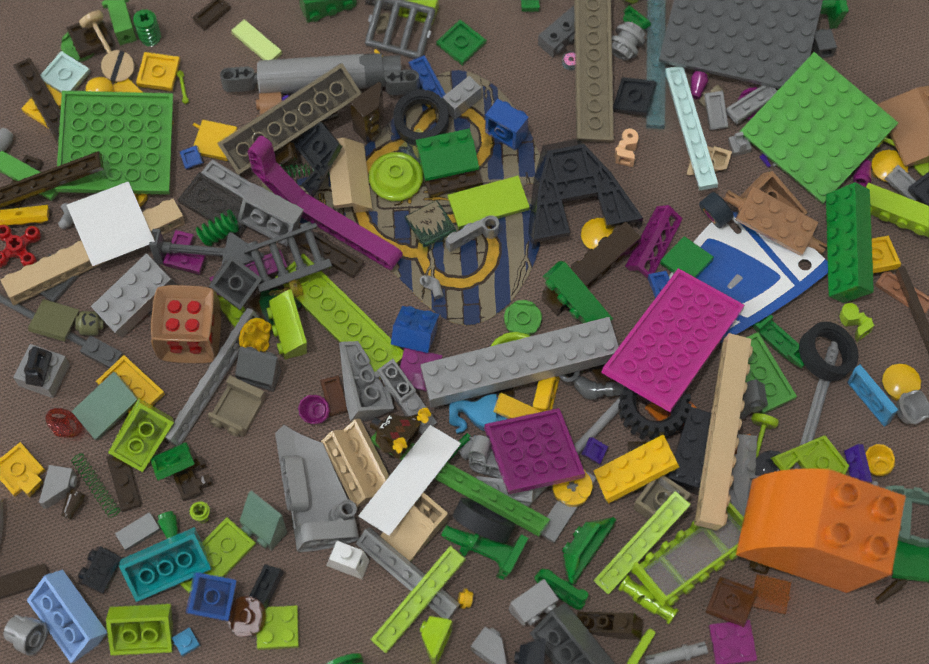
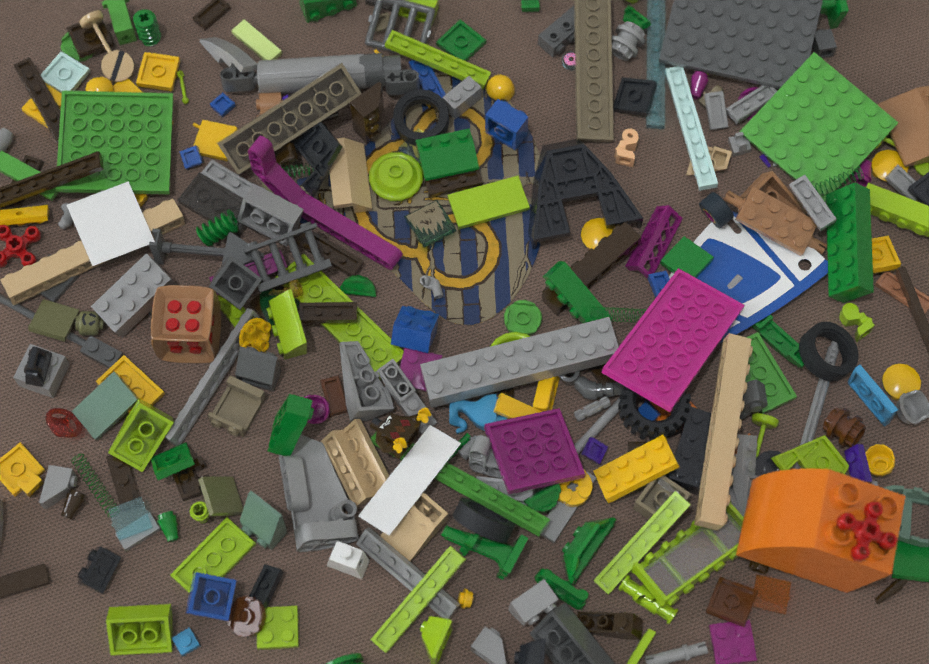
light grey piece [3,615,47,656] -> none
light blue slope [27,570,107,663] -> none
teal slope [119,527,211,602] -> none
magenta plate [163,230,206,275] -> none
light grey plate [446,215,499,252] -> none
none -> clear light blue piece [108,497,153,541]
none -> olive tile [198,476,243,516]
none -> light grey slope [200,37,258,73]
none -> blue tile [210,93,236,118]
none -> green wedge [267,394,314,456]
none -> dark brown plate [299,302,357,323]
none -> green plate [340,275,377,297]
none -> lime plate [385,30,491,89]
none -> yellow hair [486,74,515,101]
none -> green plate [523,483,561,512]
none -> light grey axle [574,396,611,422]
none -> green piece [589,307,647,323]
none -> blue tile [638,401,661,421]
none -> light grey plate [789,175,837,231]
none -> green piece [800,166,864,204]
none -> reddish brown piece [823,407,866,447]
none -> red gear [836,501,897,561]

